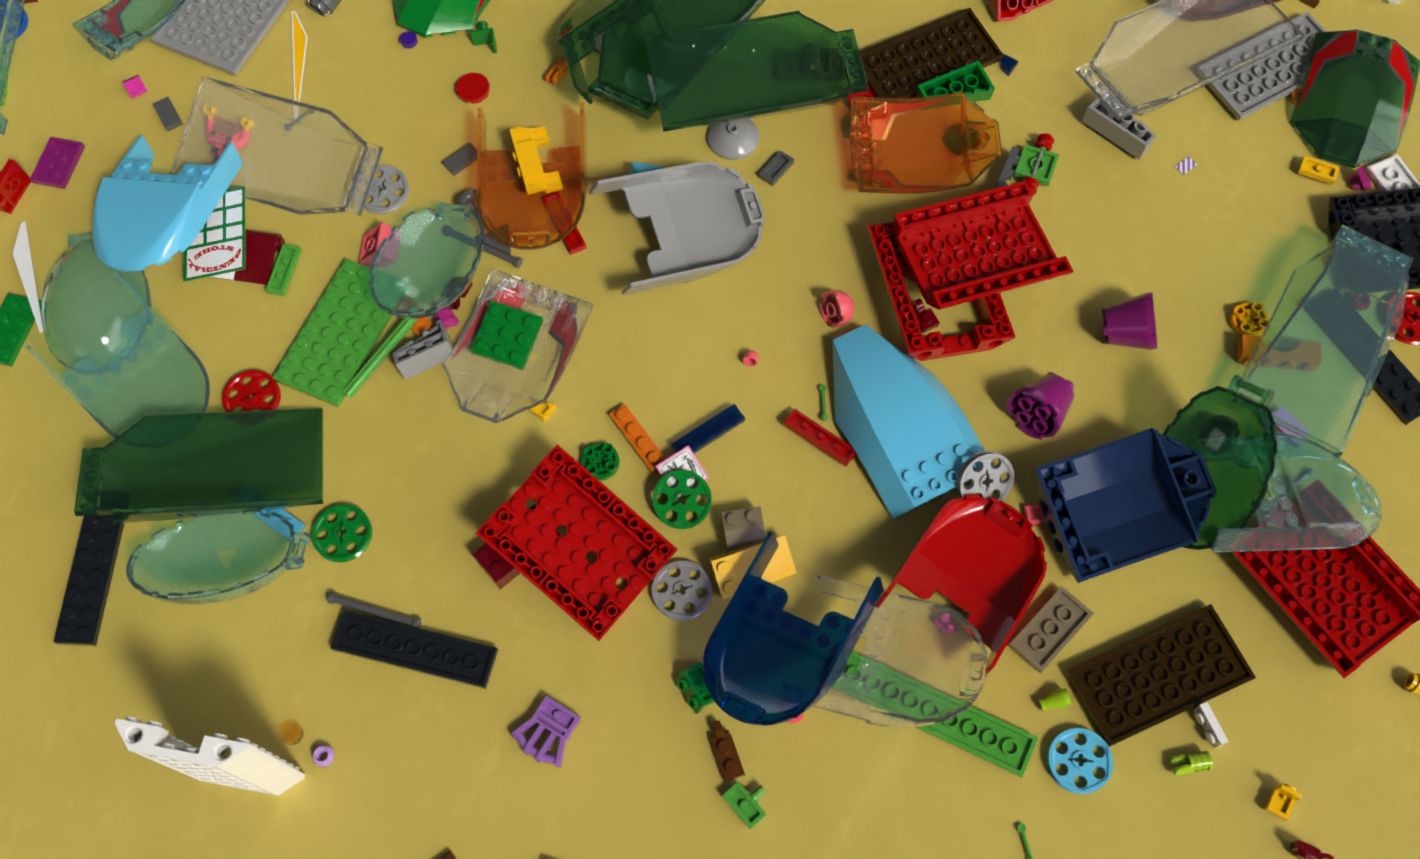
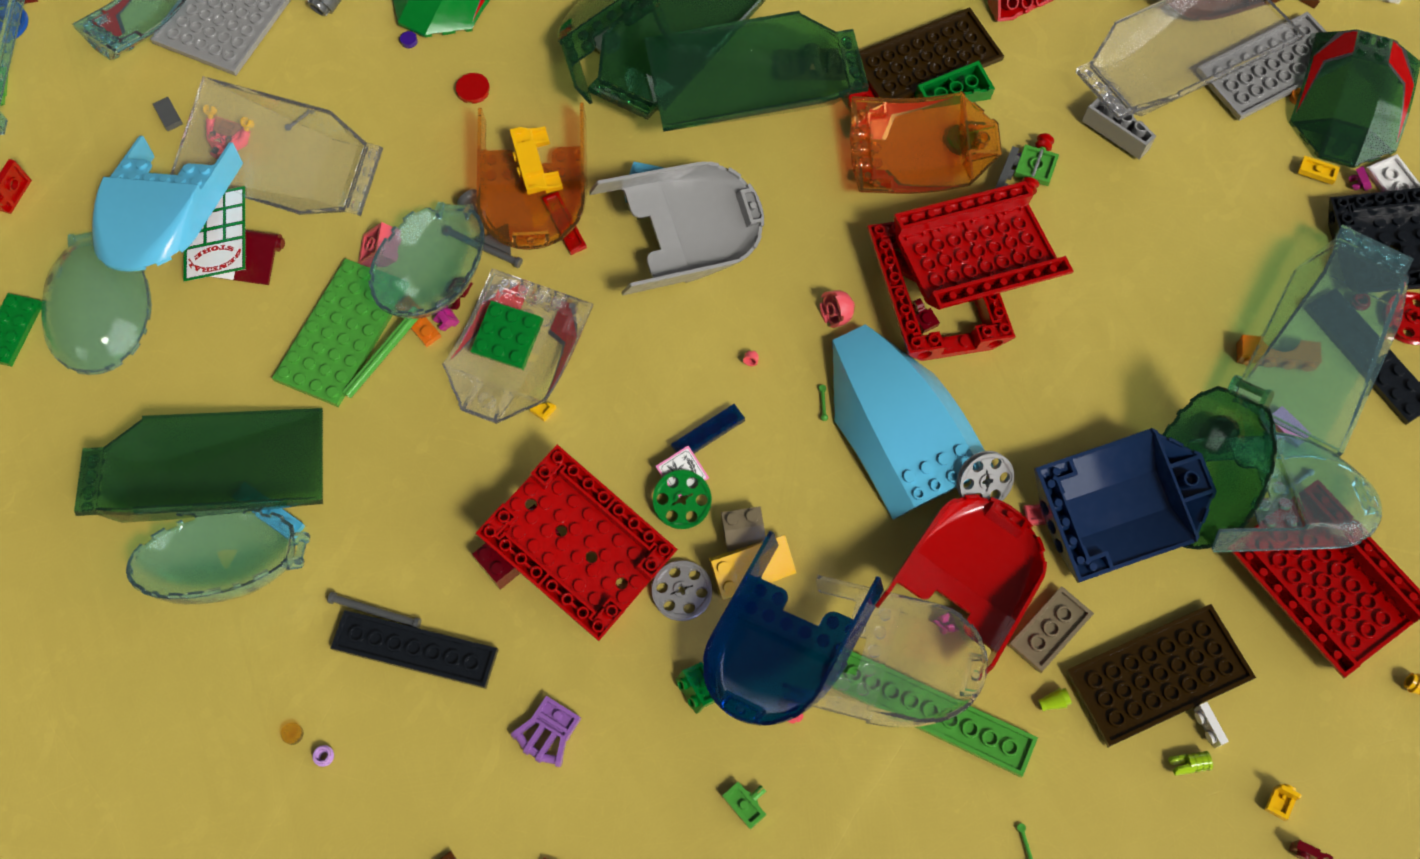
white sticker [12,222,44,333] -> none
clear light blue windscreen [24,272,210,447] -> none
magenta plate [30,137,85,189] -> none
black plate [54,492,131,646] -> none
white slope [115,716,305,796] -> none
dark pink tile [122,75,148,98] -> none
red wedge [222,370,281,425] -> none
bright green plate [266,244,302,296] -> none
yellow sticker [291,11,308,119] -> none
green wedge [312,504,372,563] -> none
light grey wedge [355,165,409,214] -> none
light grey wedge [392,319,456,380] -> none
dark grey tile [443,143,482,176] -> none
green bracket [471,21,497,53] -> none
orange hinge [544,55,574,84] -> none
green tile [581,443,620,481] -> none
orange plate [609,404,666,473] -> none
light grey dish [707,115,759,160] -> none
reddish brown hinge [711,720,745,782] -> none
dark grey tile [759,150,794,186] -> none
red plate [783,409,857,467] -> none
clear blue tile [1000,54,1018,76] -> none
magenta cone [1007,372,1074,440] -> none
medium azure wedge [1047,728,1113,794] -> none
magenta cone [1102,292,1158,350] -> none
sticker [1175,156,1197,175] -> none
light orange tile [1229,302,1270,336] -> none

